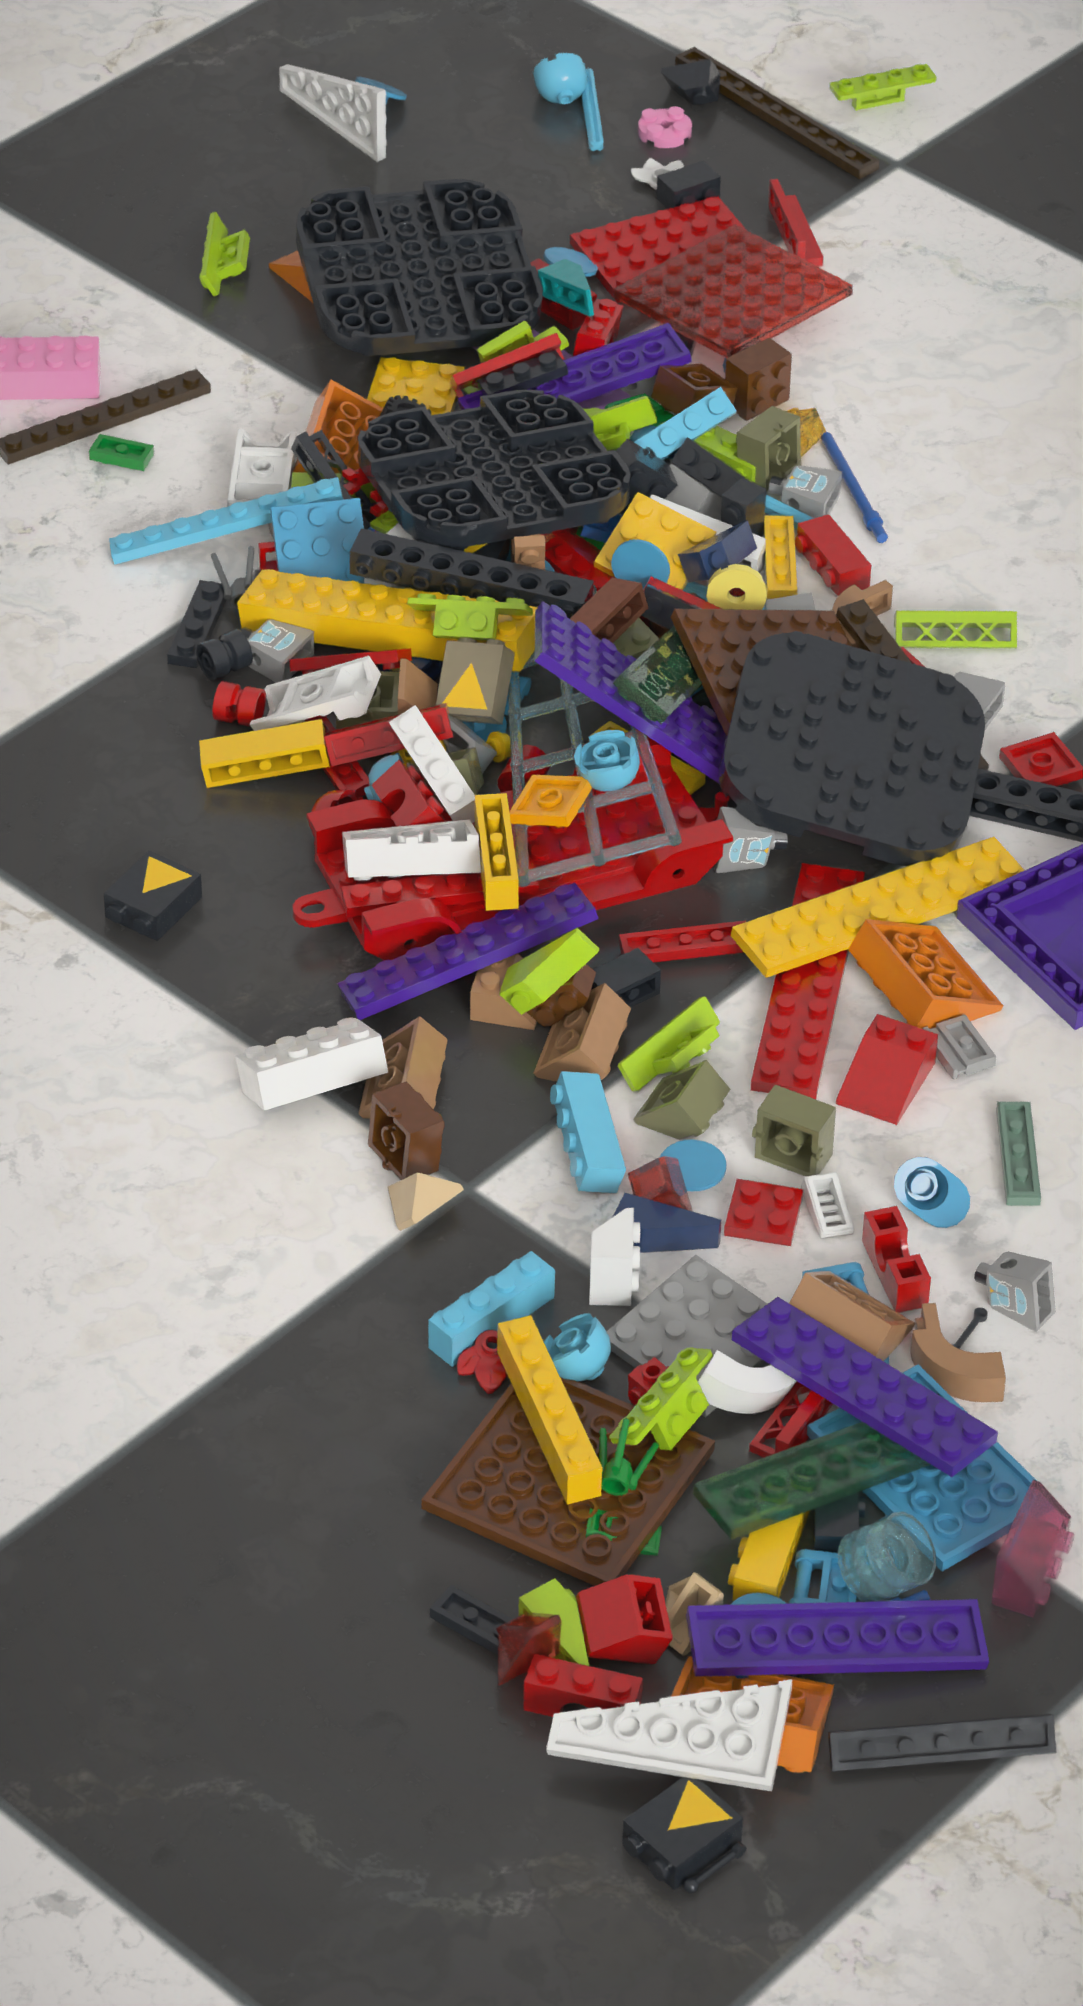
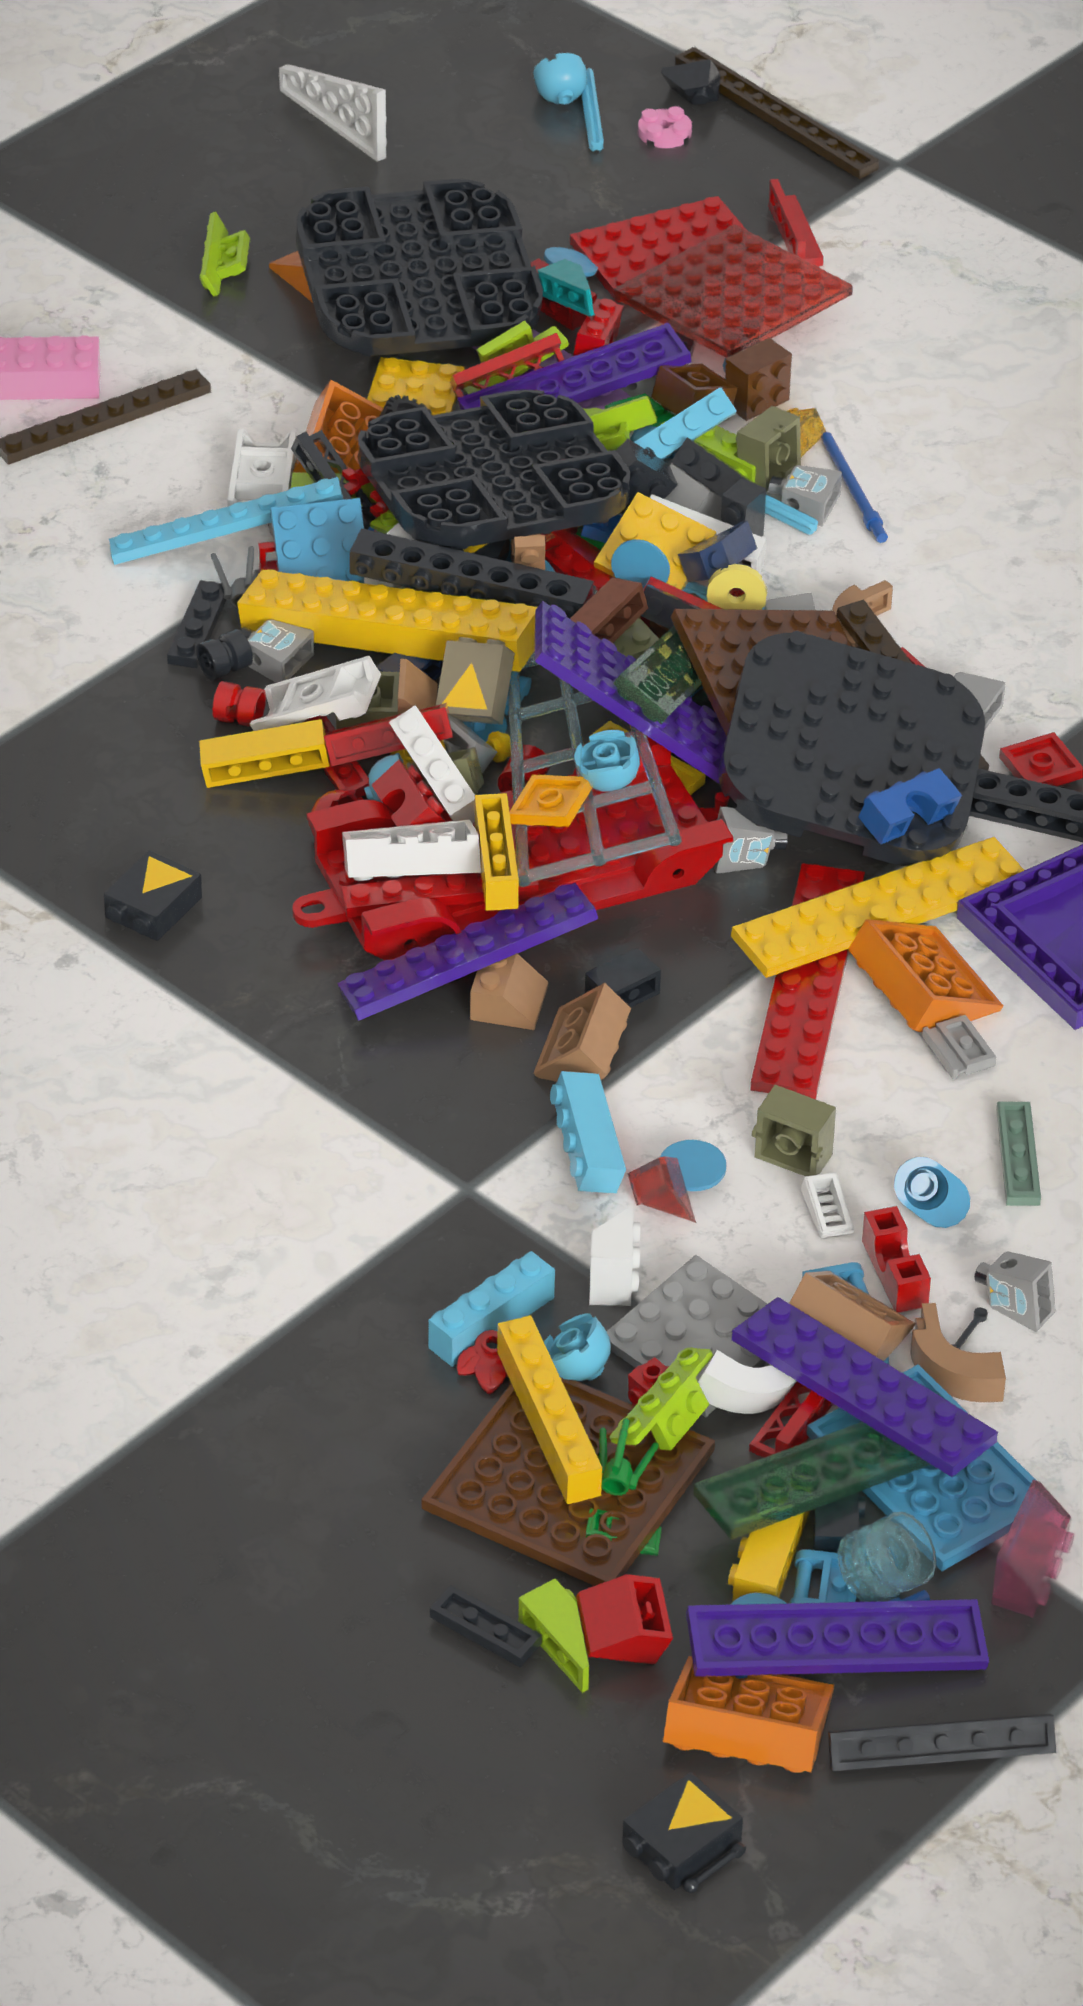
green plate [89,434,154,471] -> none
white brick [235,1018,388,1110] -> none
red plate [289,648,412,675] -> none
dark azure piece [355,77,407,104] -> none
medium nougat slope [359,1016,448,1119] -> none
reddish brown brick [368,1081,445,1180] -> none
tan slope [388,1172,464,1231] -> none
lime bracket [407,593,533,641] -> none
black plate [477,350,568,396] -> none
clear red slope [496,1612,562,1686] -> none
lime slope [499,928,599,1015] -> none
red arch [524,1654,643,1717] -> none
reddish brown brick [527,964,596,1027] -> none
white wing [546,1679,792,1791] -> none
dark blue slope [612,1193,722,1253] -> none
lime bracket [618,996,720,1091] -> none
red plate [619,920,746,962] -> none
white plate [631,158,684,190] -> none
olive slope [633,1060,731,1140] -> none
black brick [656,161,721,209] -> none
tan slope [666,1573,724,1655] -> none
red plate [724,1179,804,1246] -> none
yellow plate [764,516,797,599] -> none
red brick [795,514,872,596] -> none
lime bracket [829,64,937,110] -> none
red slope [836,1014,938,1125] -> none
lime fence [894,610,1017,649] -> none
none -> blue arch [858,768,962,845]

